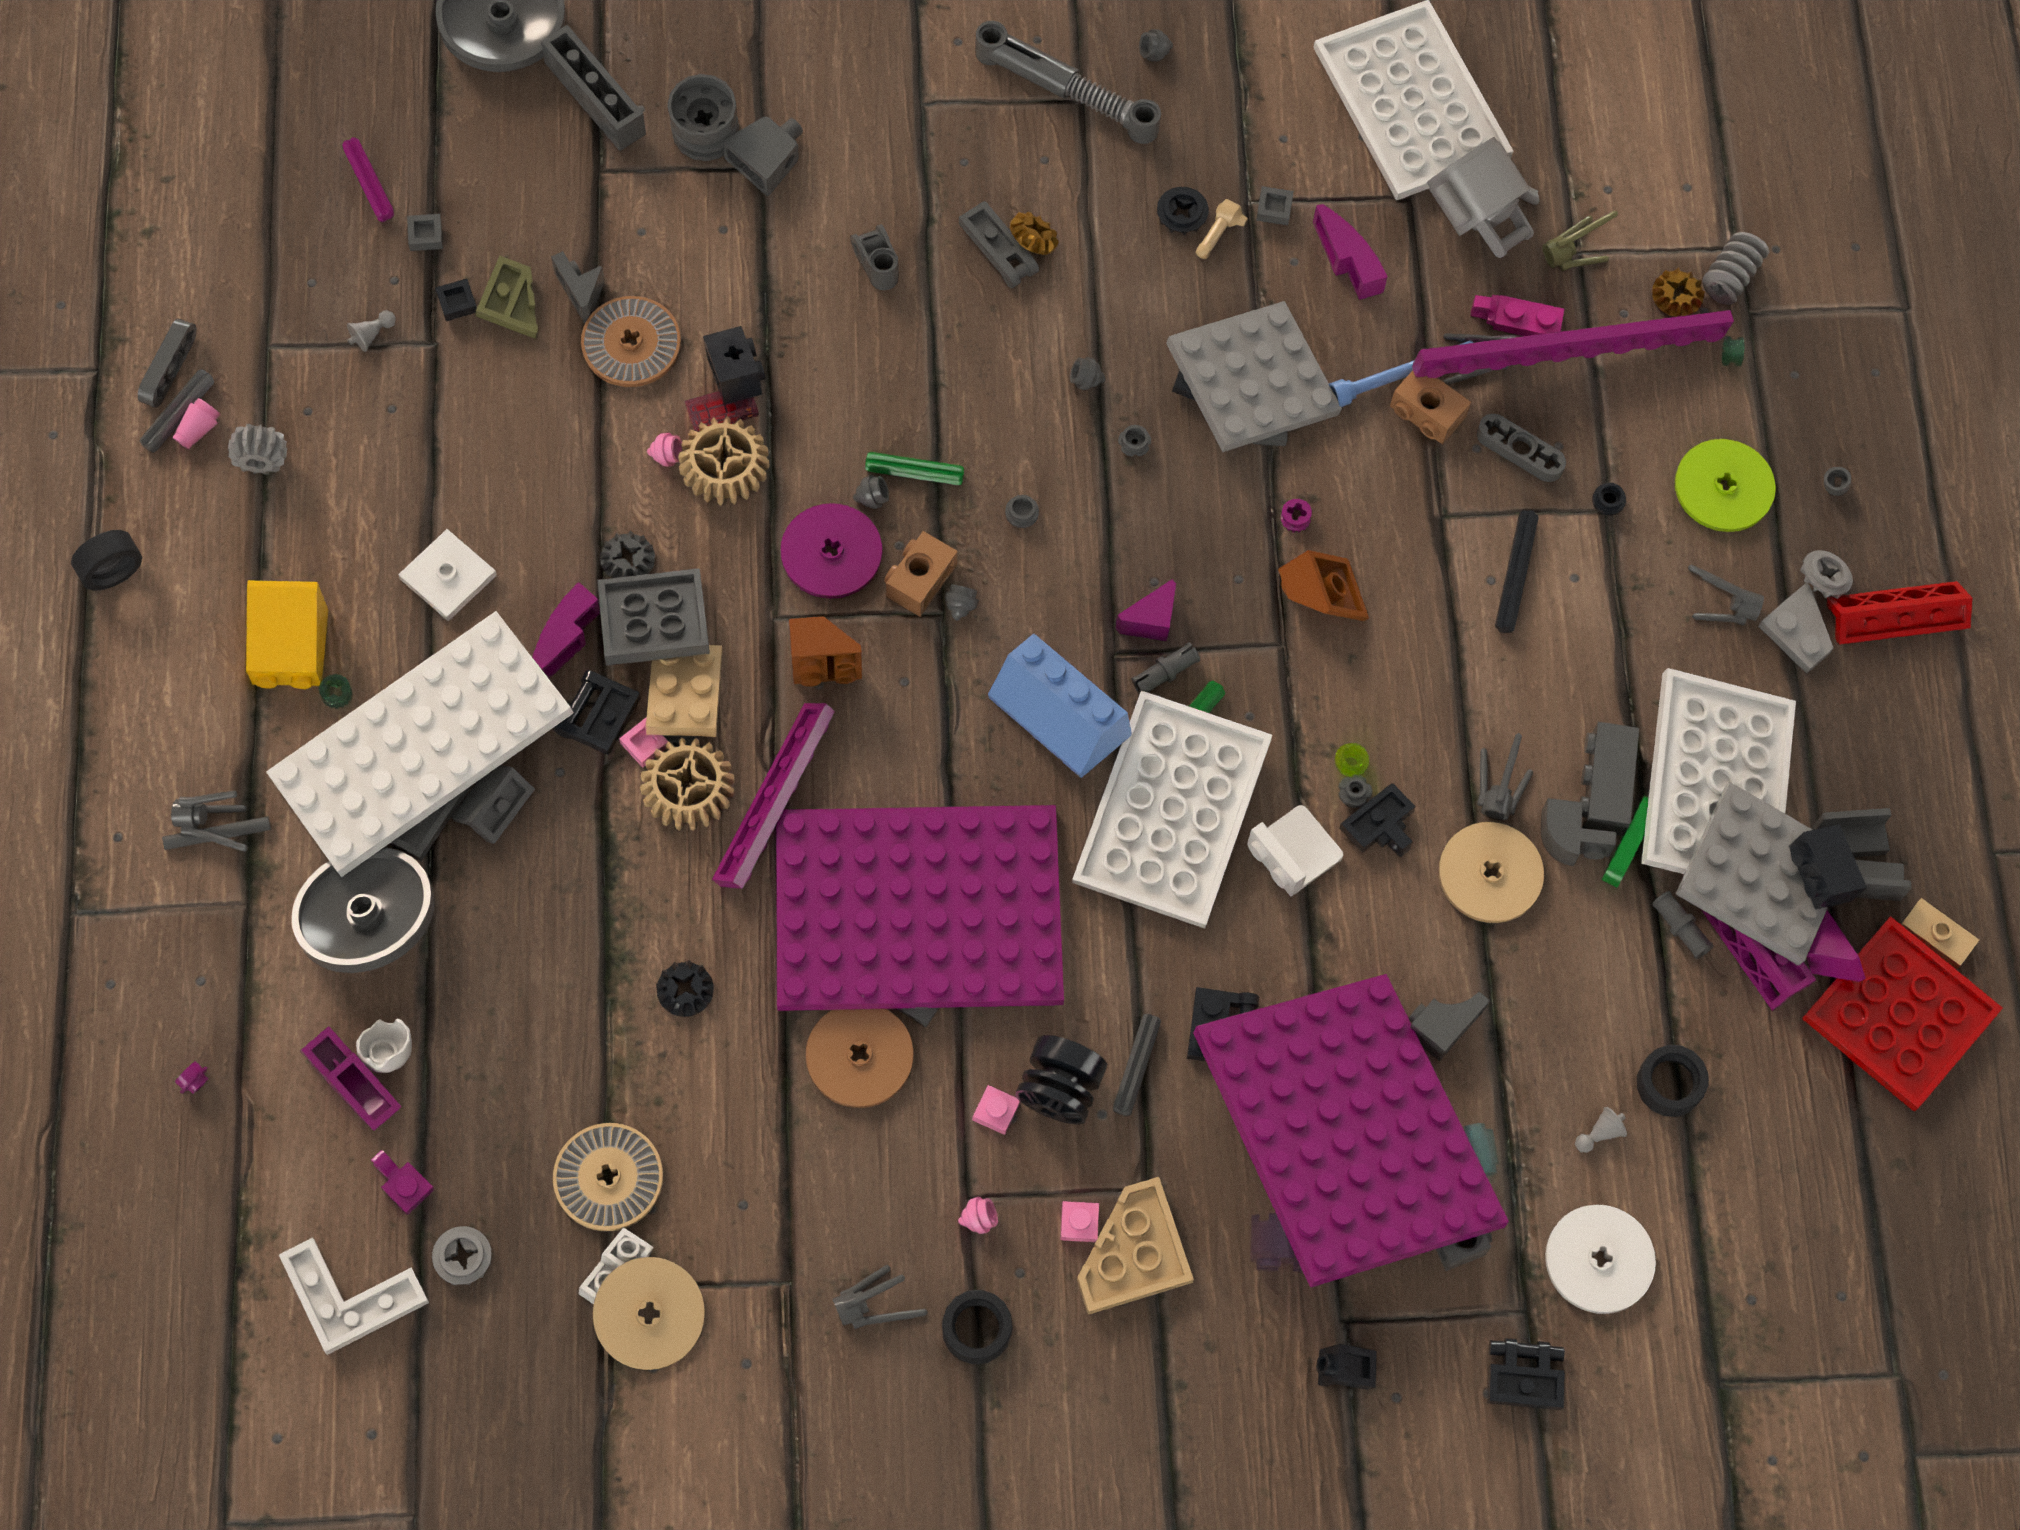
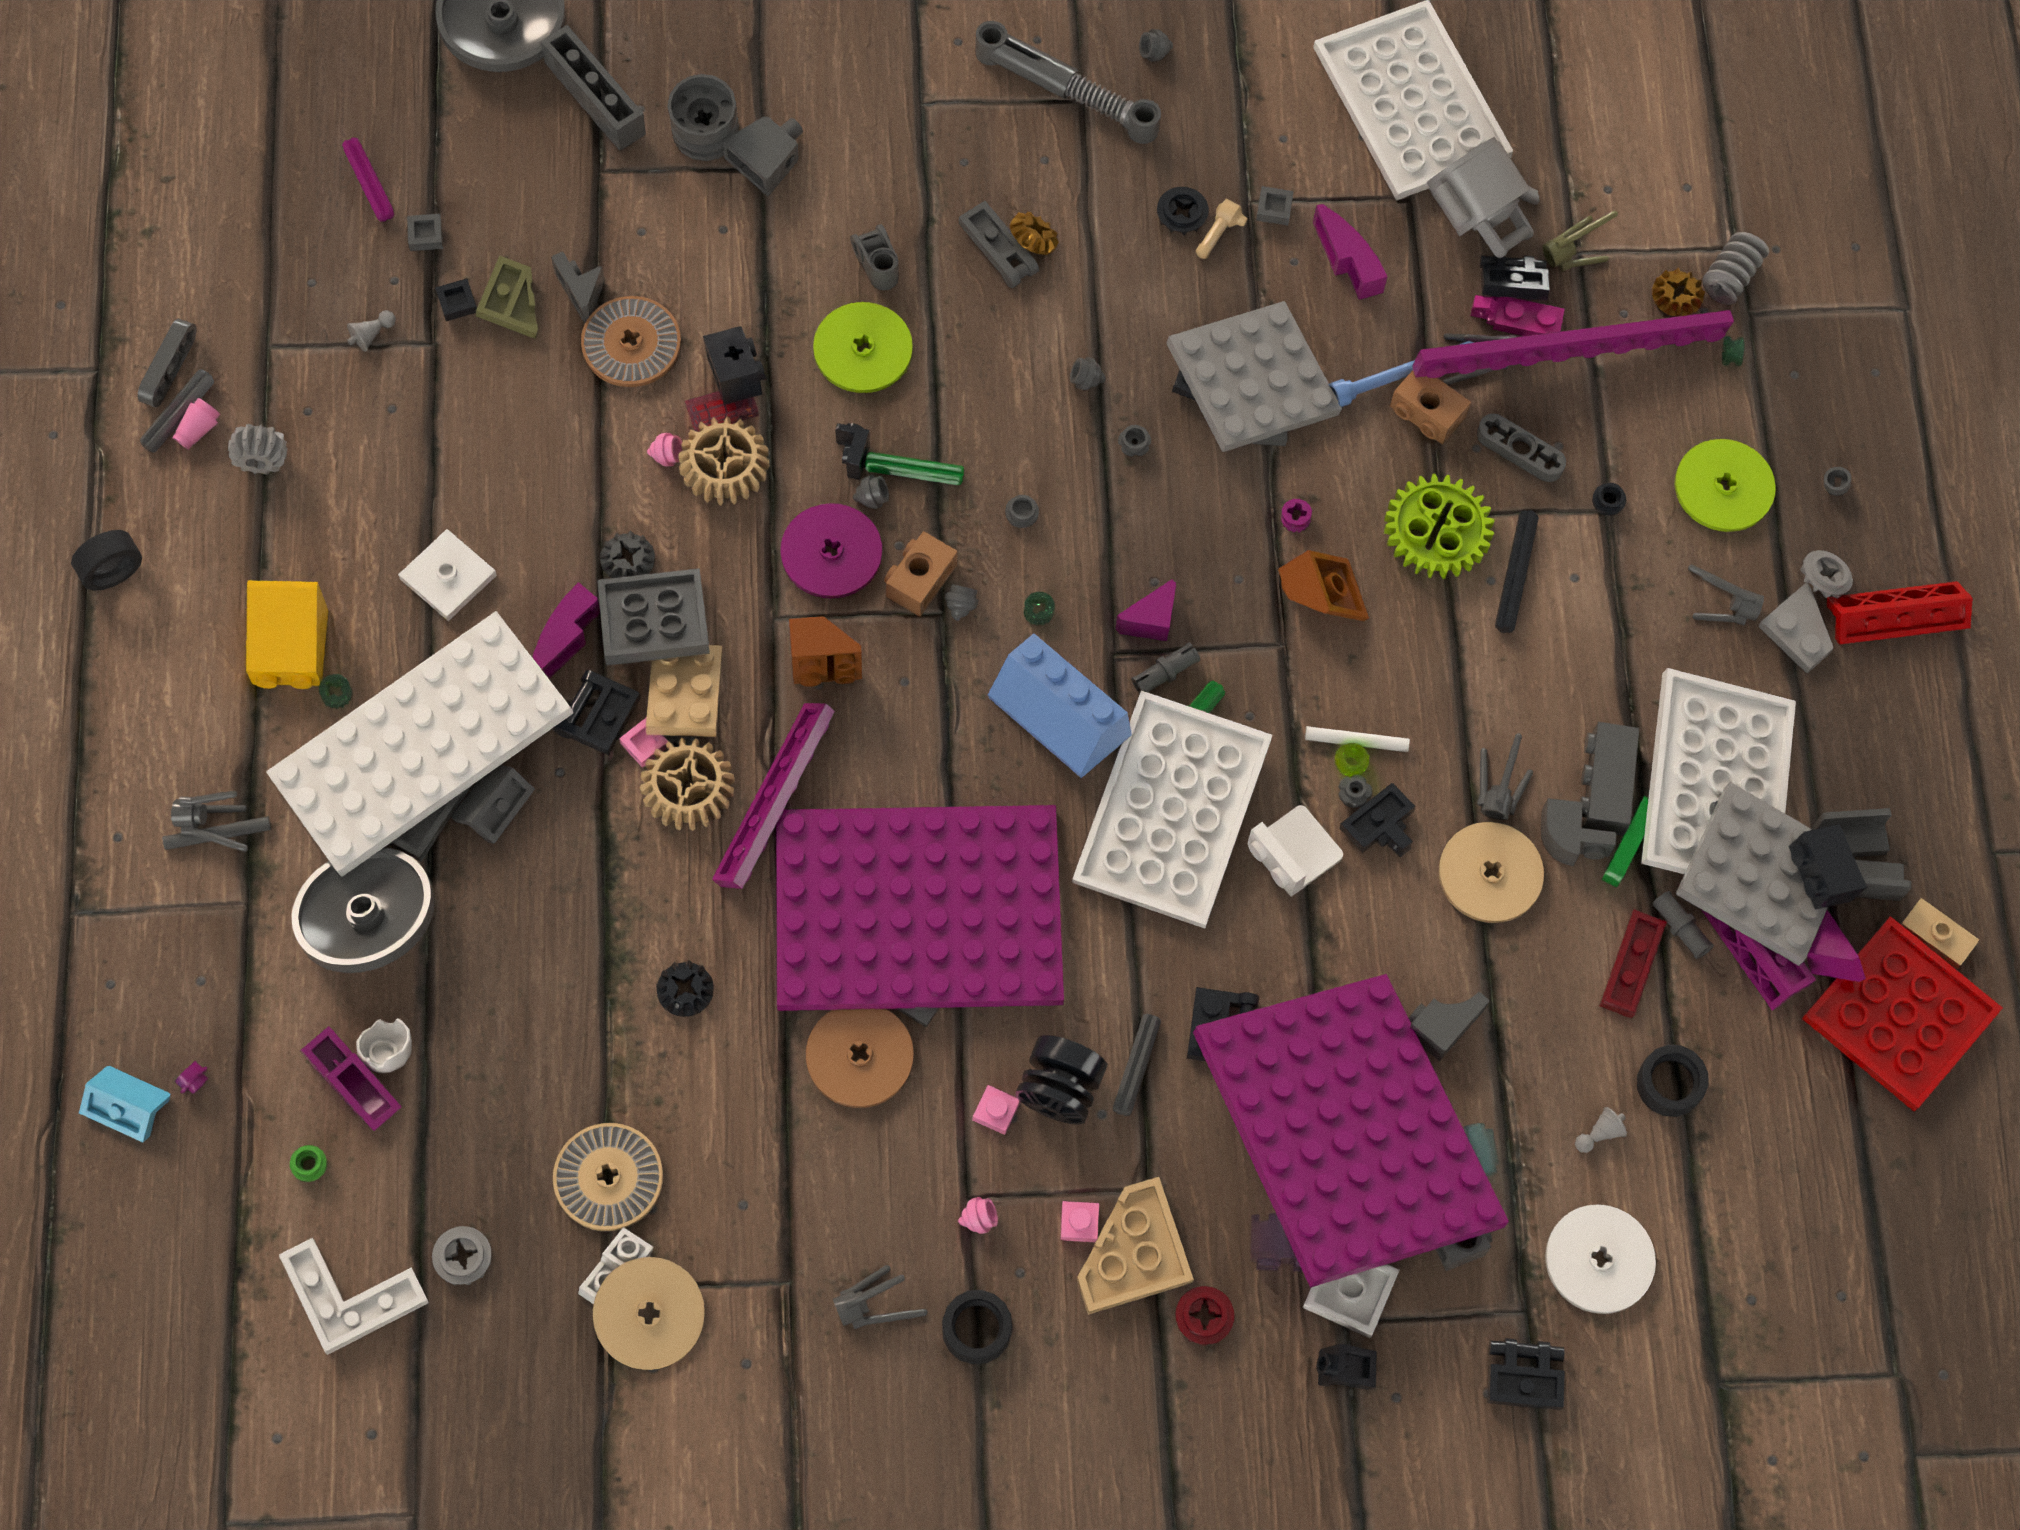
magenta plate [371,1150,434,1215] -> none
none -> medium azure panel [79,1066,171,1143]
none -> bright green plate [290,1145,327,1182]
none -> lime piece [813,302,913,393]
none -> black bracket [835,423,870,480]
none -> clear green bush [1023,592,1055,626]
none -> dark red gear [1175,1286,1234,1346]
none -> white plate [1303,1264,1399,1338]
none -> white bar [1305,726,1410,752]
none -> lime gear [1384,474,1494,579]
none -> black plate [1480,255,1550,300]
none -> dark red tile [1599,909,1667,1019]

